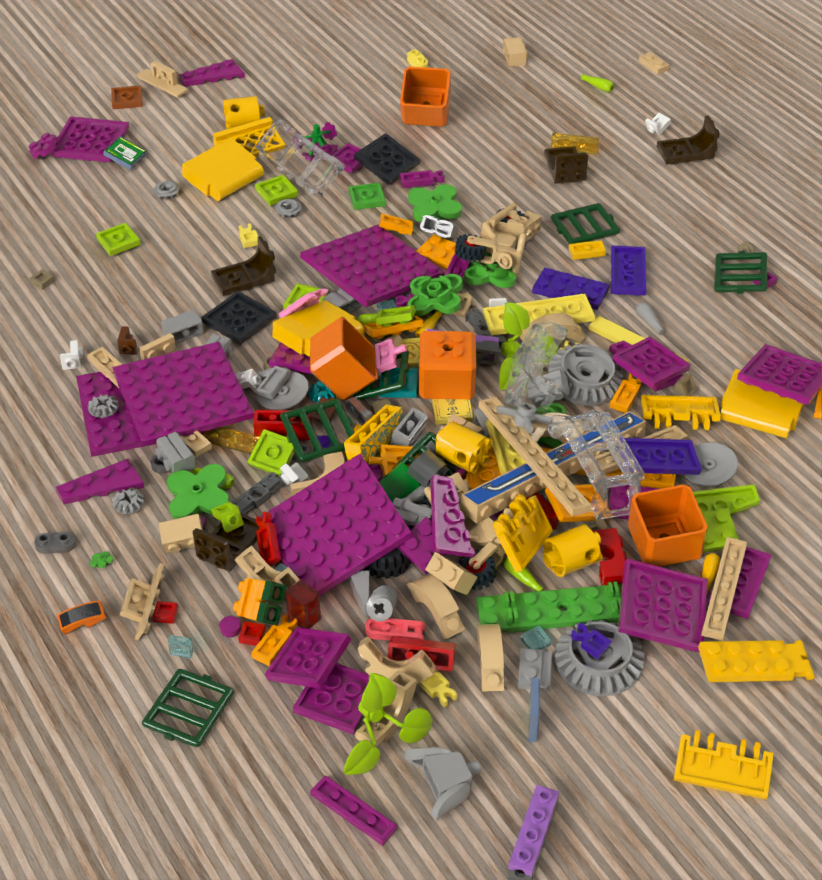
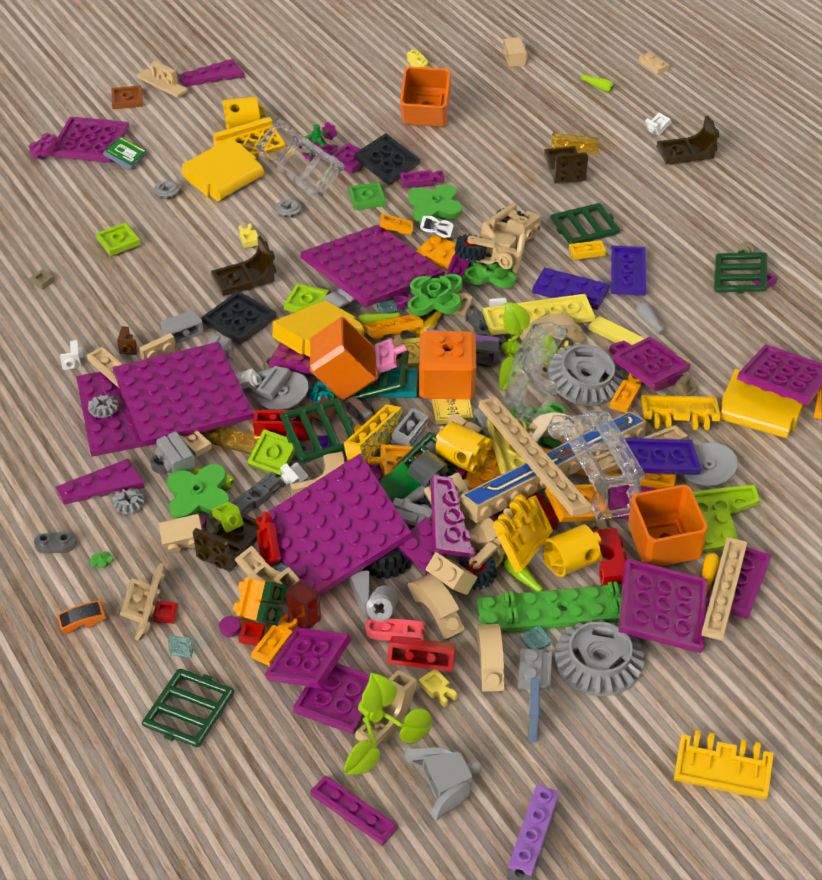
lime plate [255,175,299,206] -> none
bright pink tile [278,289,328,318] -> none
tan arch [357,636,436,684] -> none
lime plate [376,305,416,327] -> none
light grey bar [496,398,554,433] -> none
light grey brick [526,369,570,407] -> none
dark purple plate [570,623,612,659] -> none
yellow hinge [698,640,815,682] -> none

